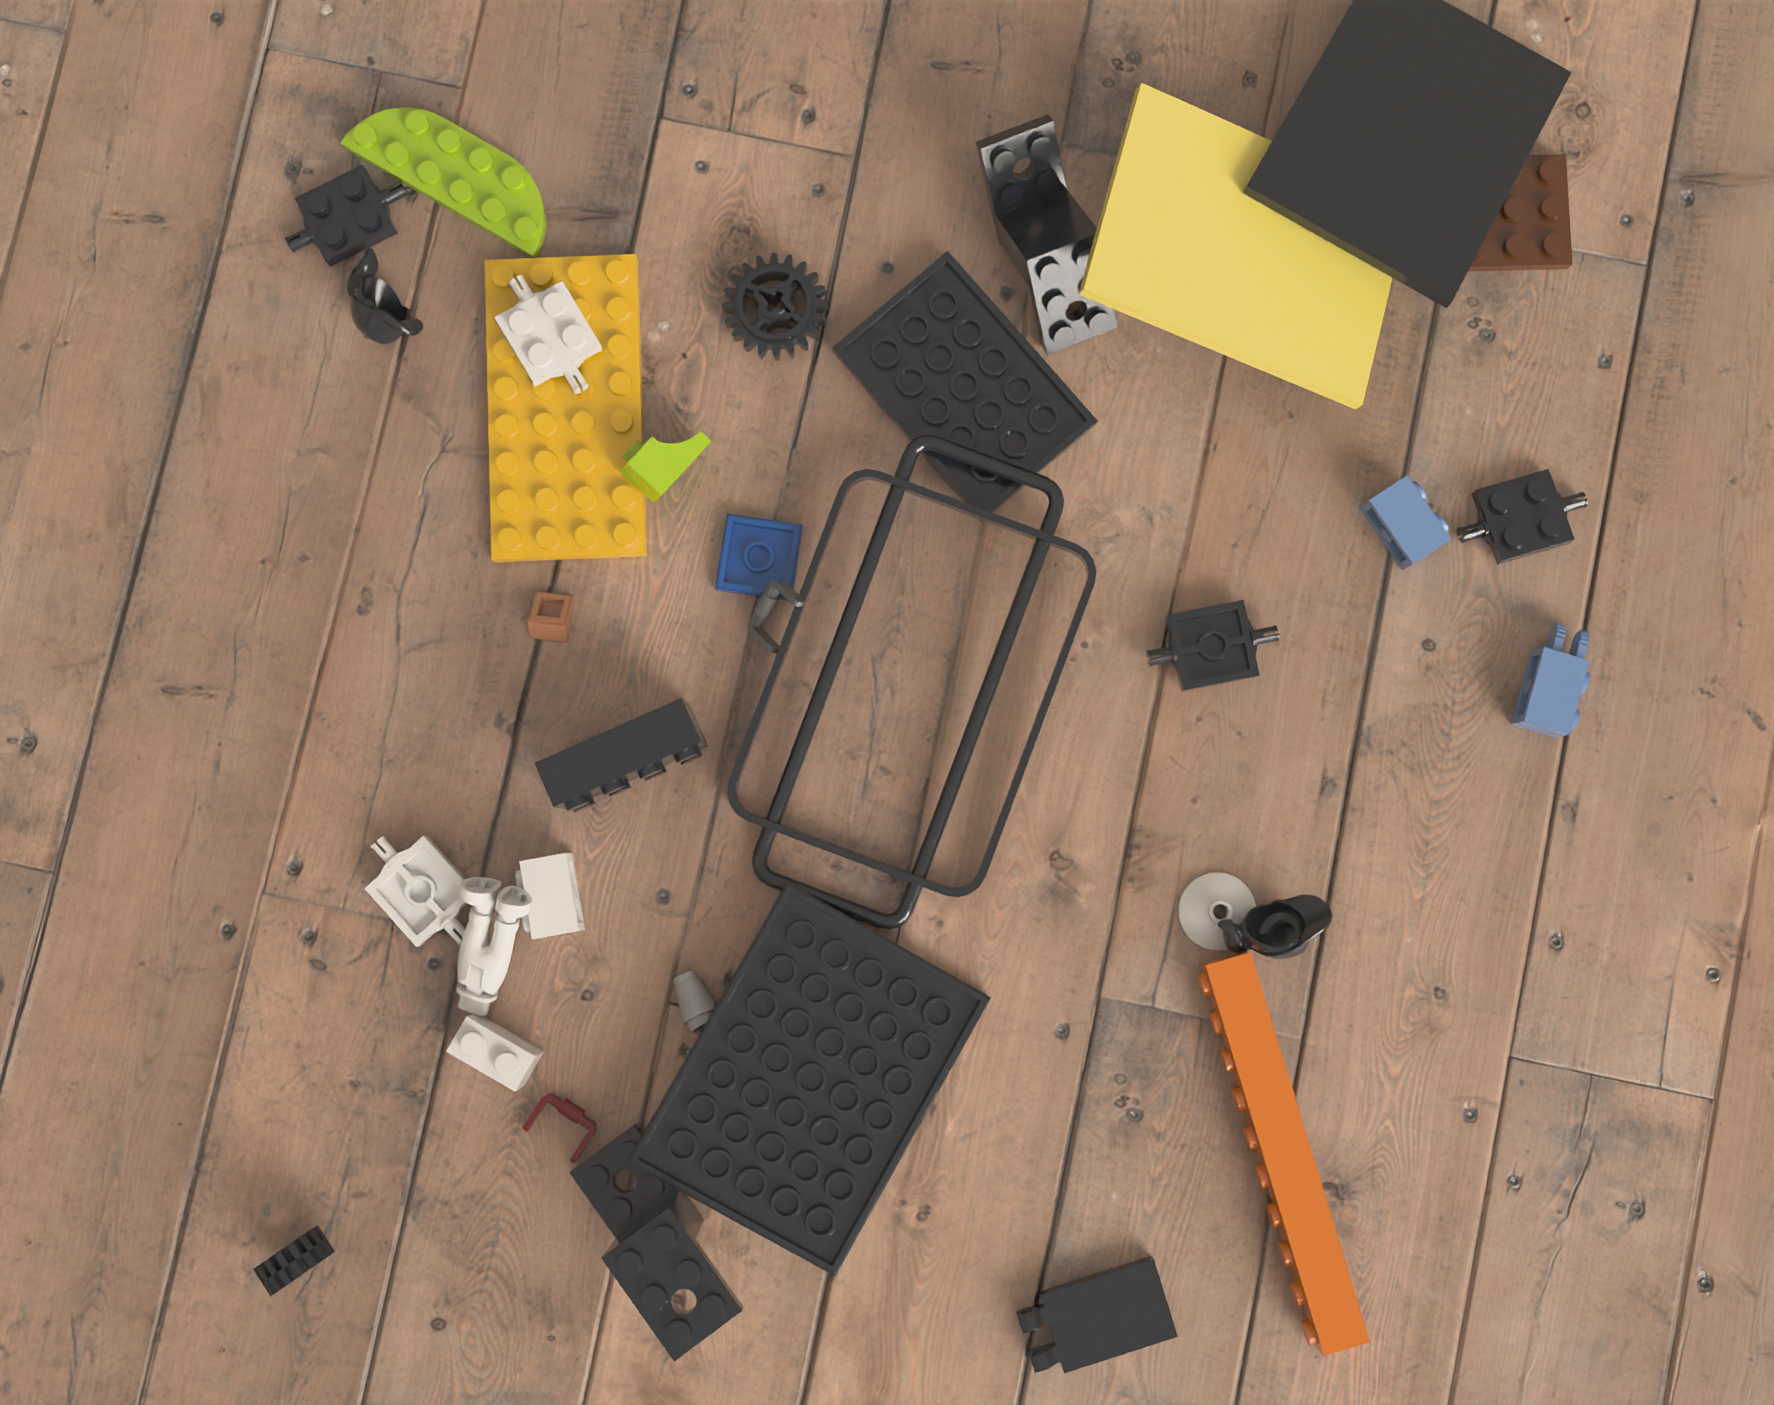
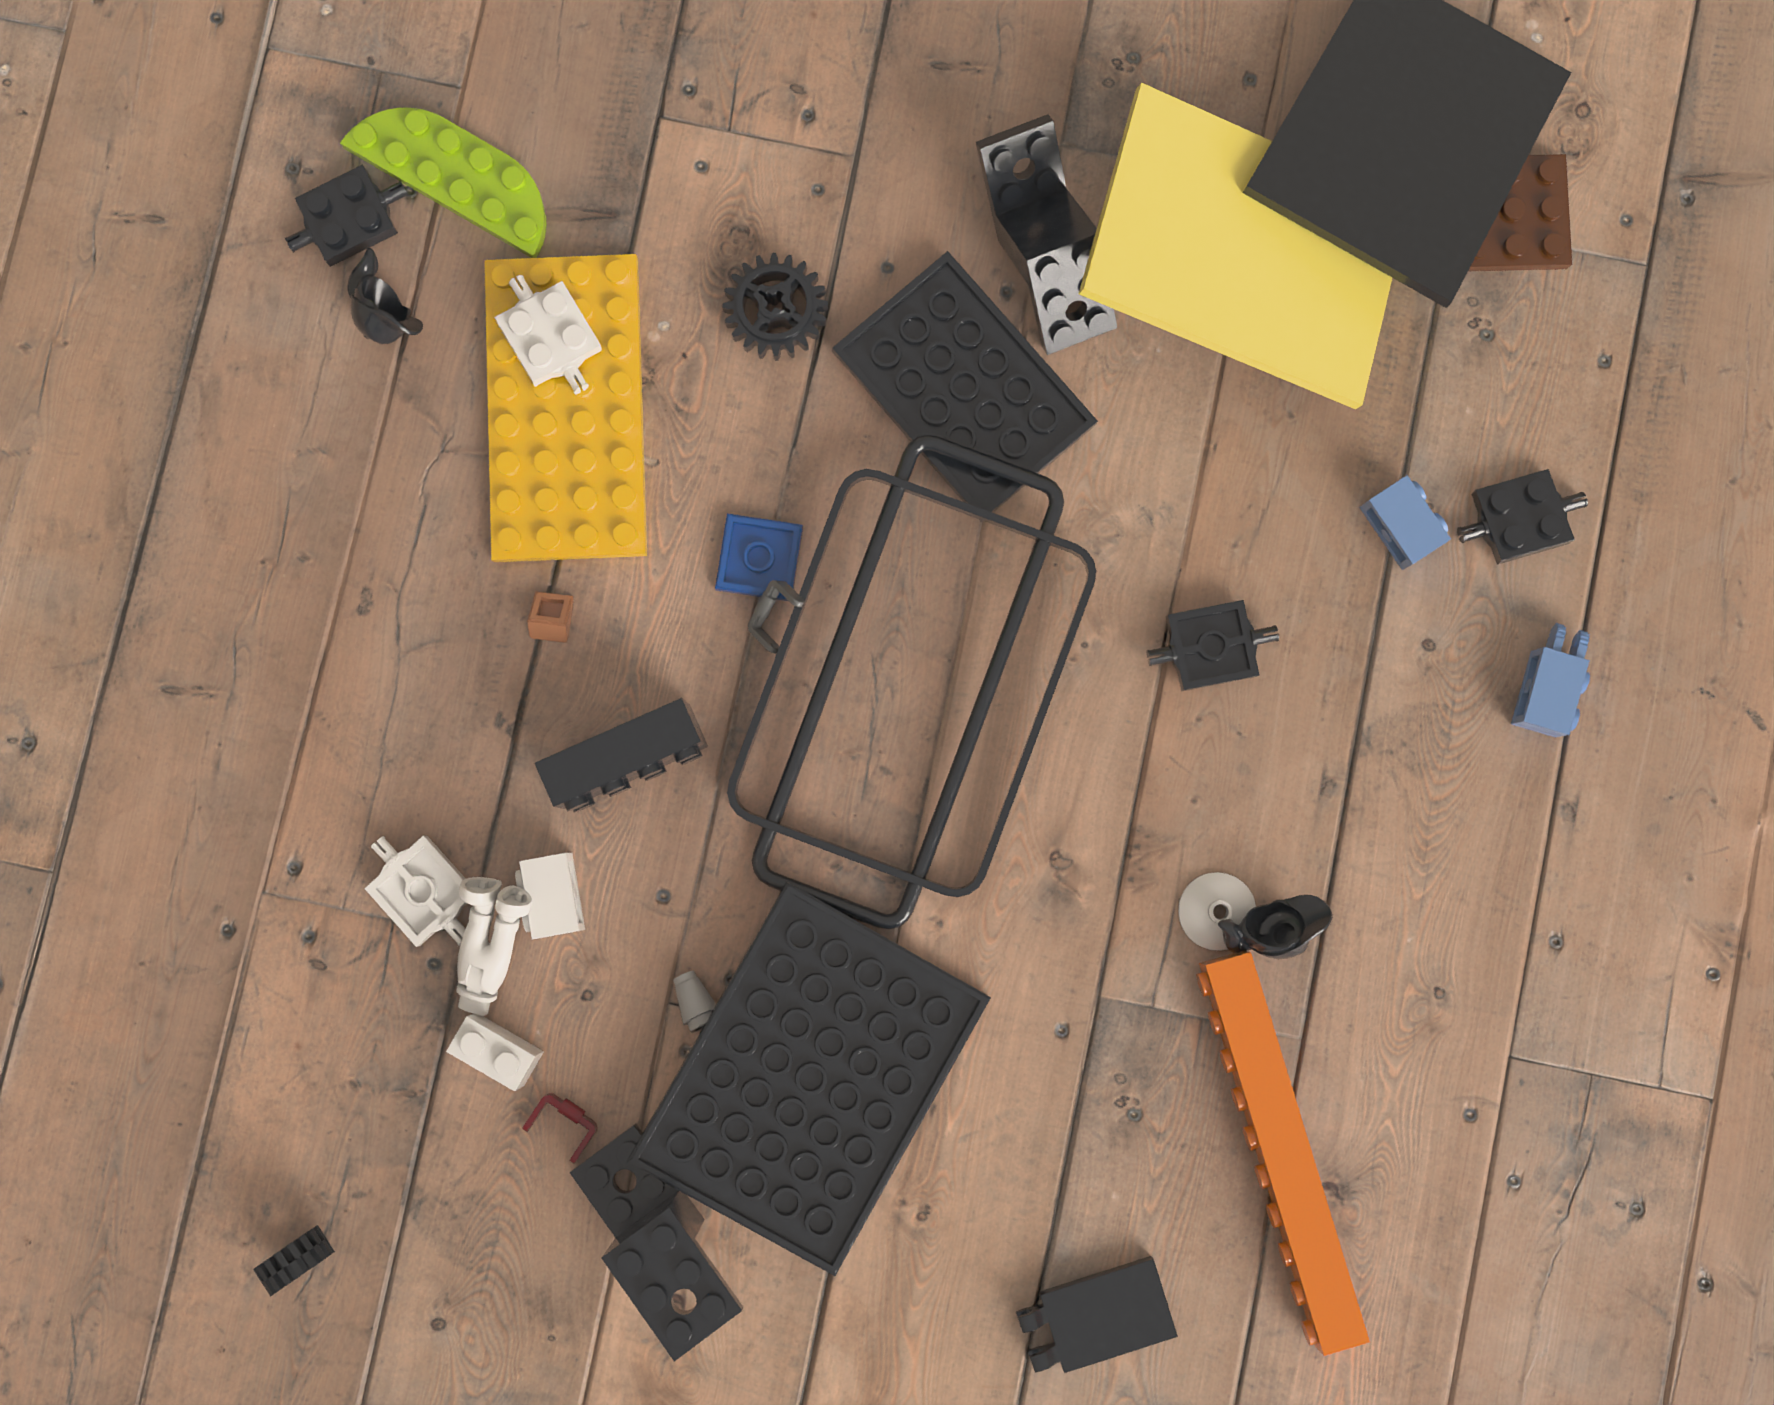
lime arch [619,431,712,503] -> none

